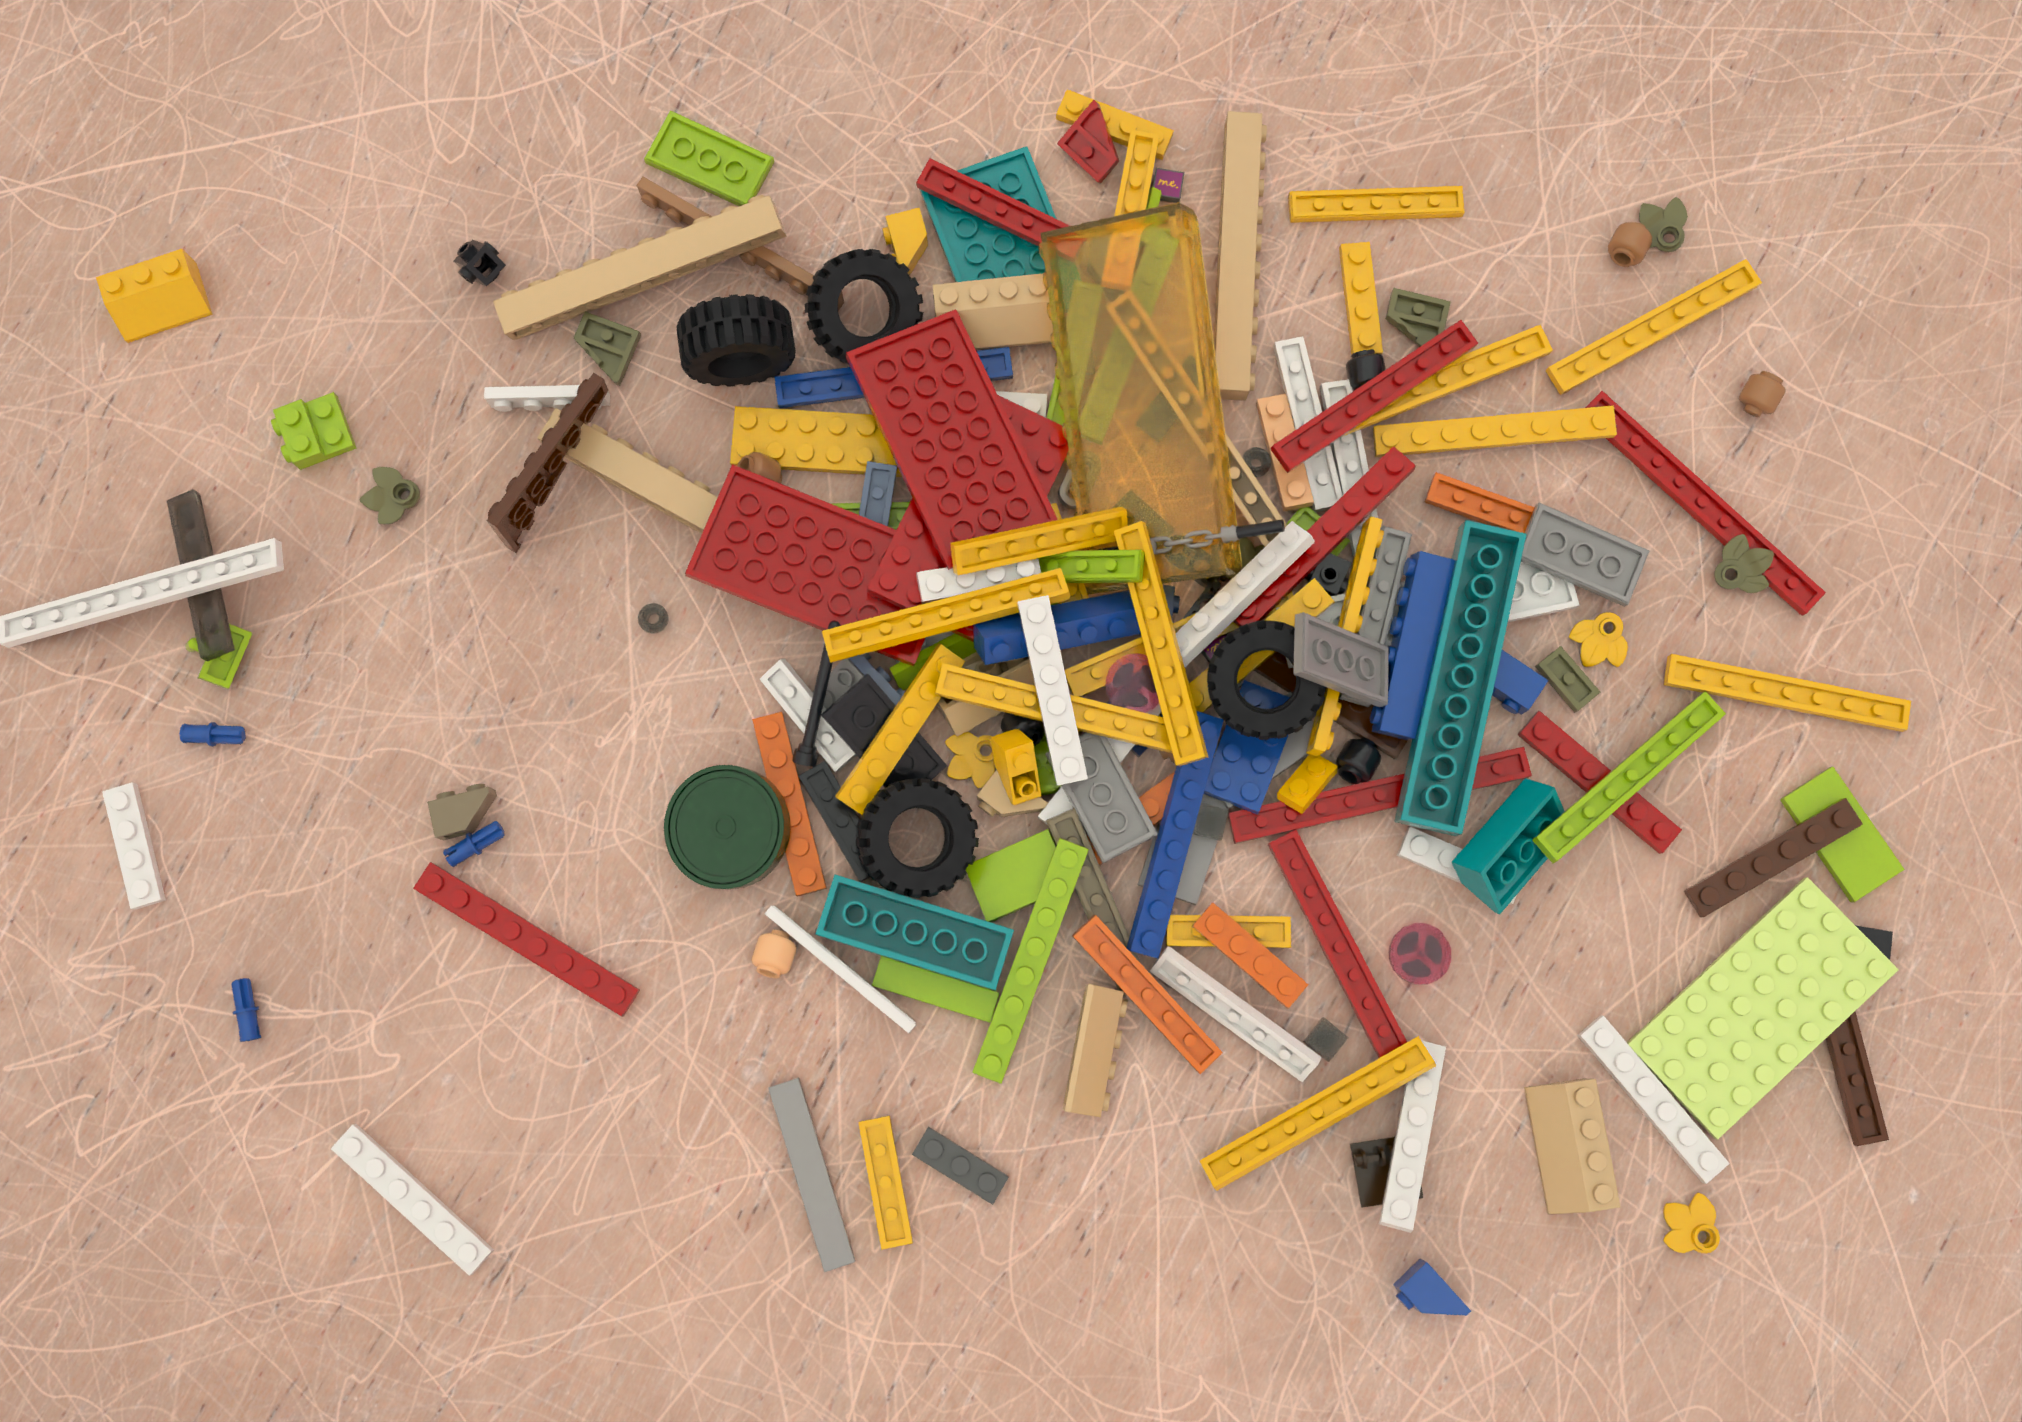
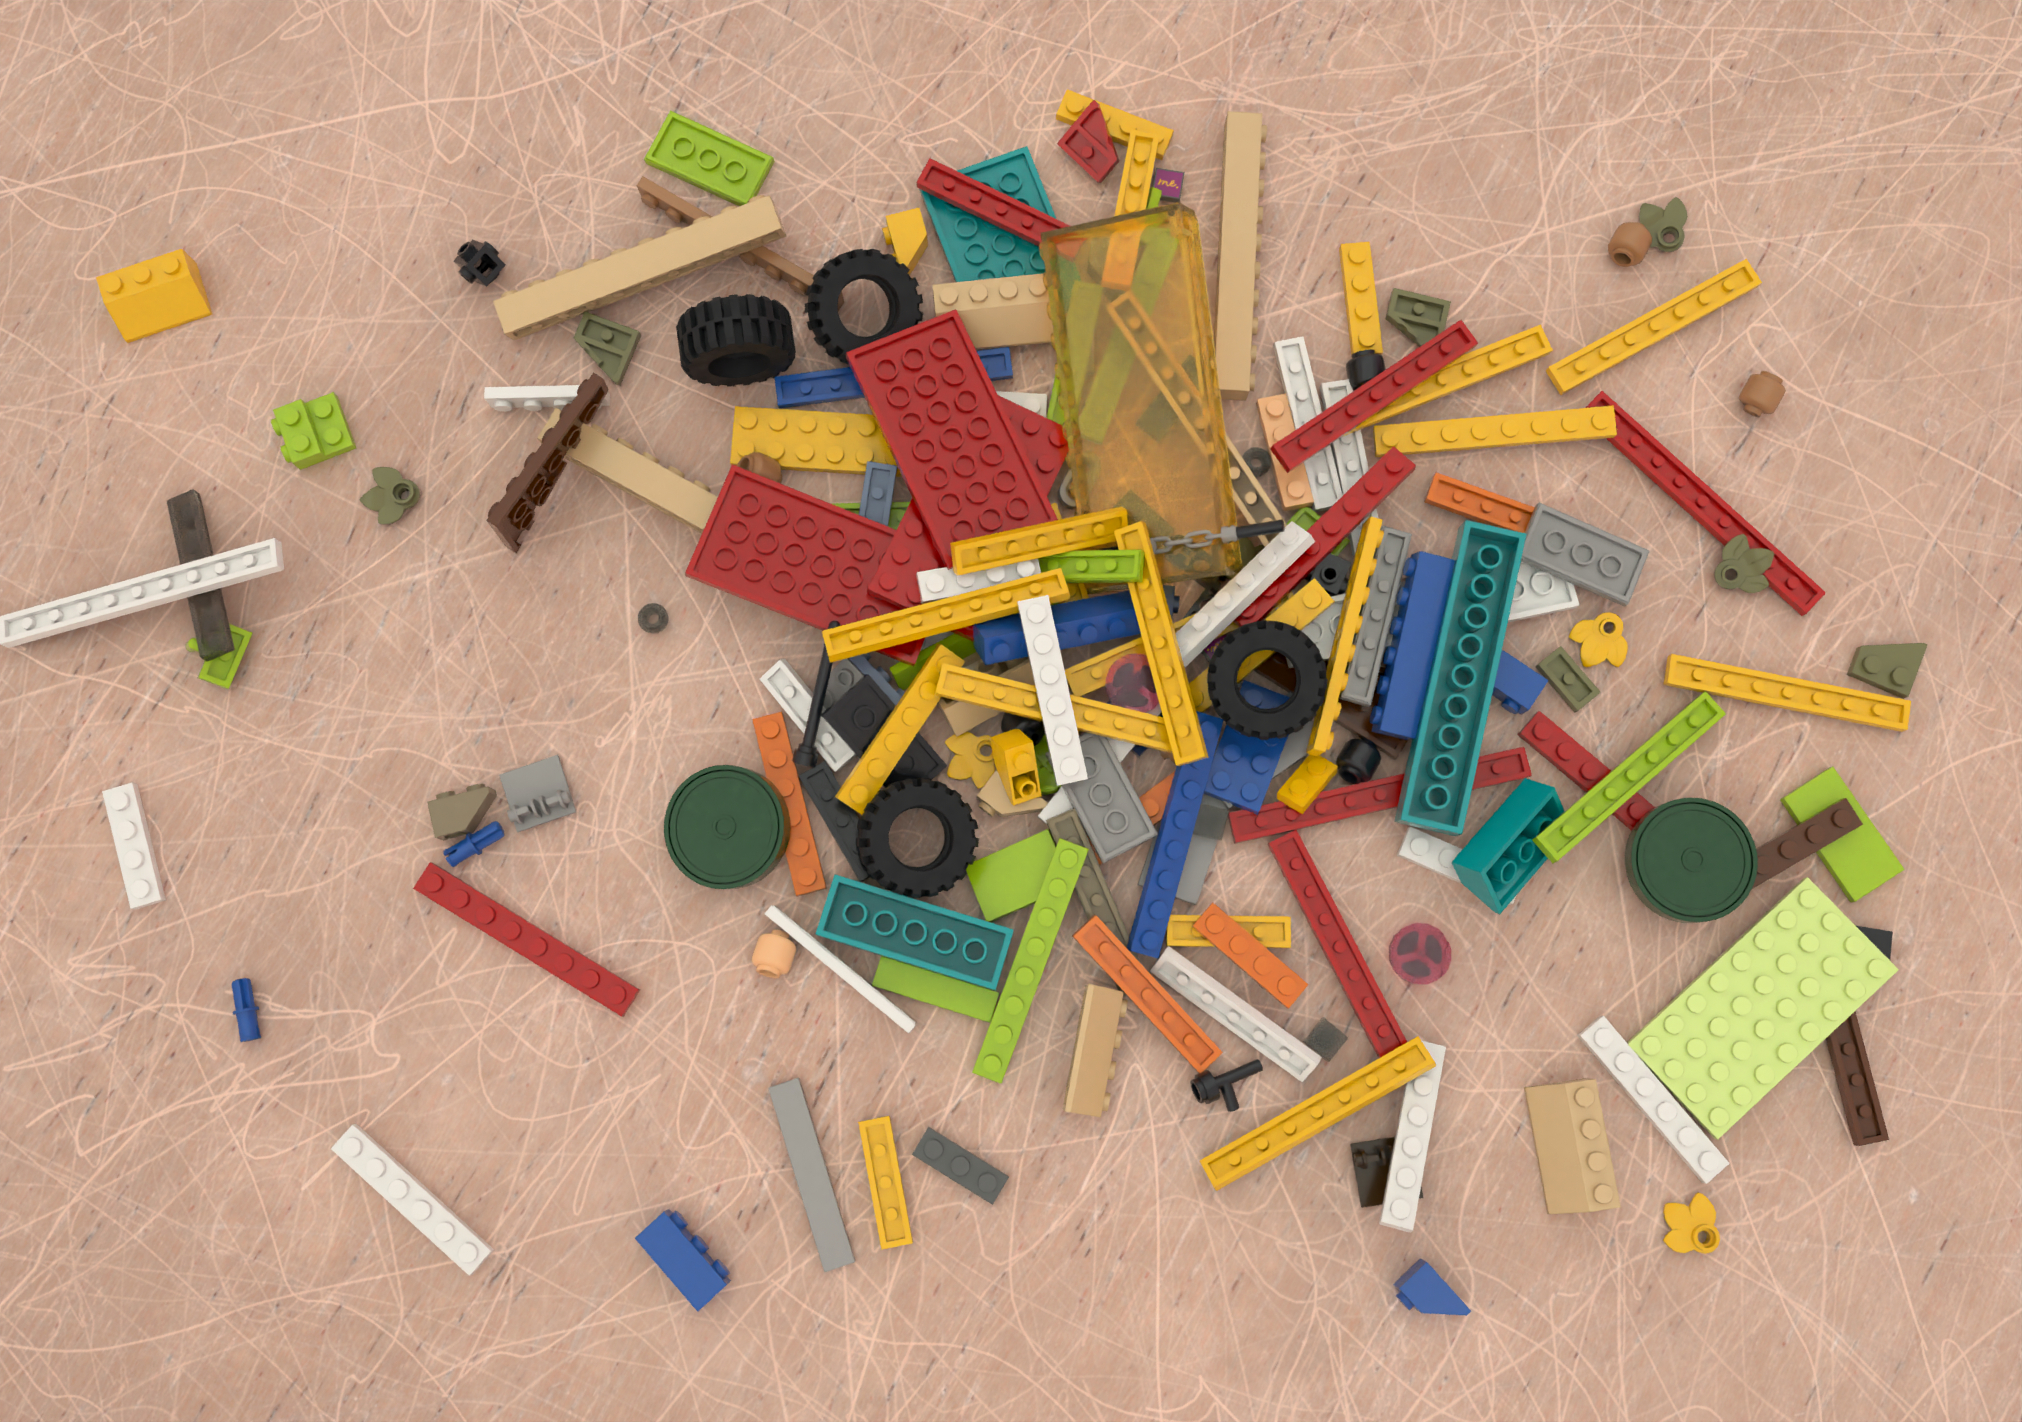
blue axle [179,722,246,747] -> none
yellow tile [1288,186,1465,223] -> none
light grey tile [1293,612,1388,707] -> none
none -> light grey hinge [499,755,576,832]
none -> blue brick [635,1209,731,1312]
none -> black piece [1190,1059,1263,1112]
none -> dark green brick [1625,798,1758,923]
none -> olive wing [1847,643,1928,699]

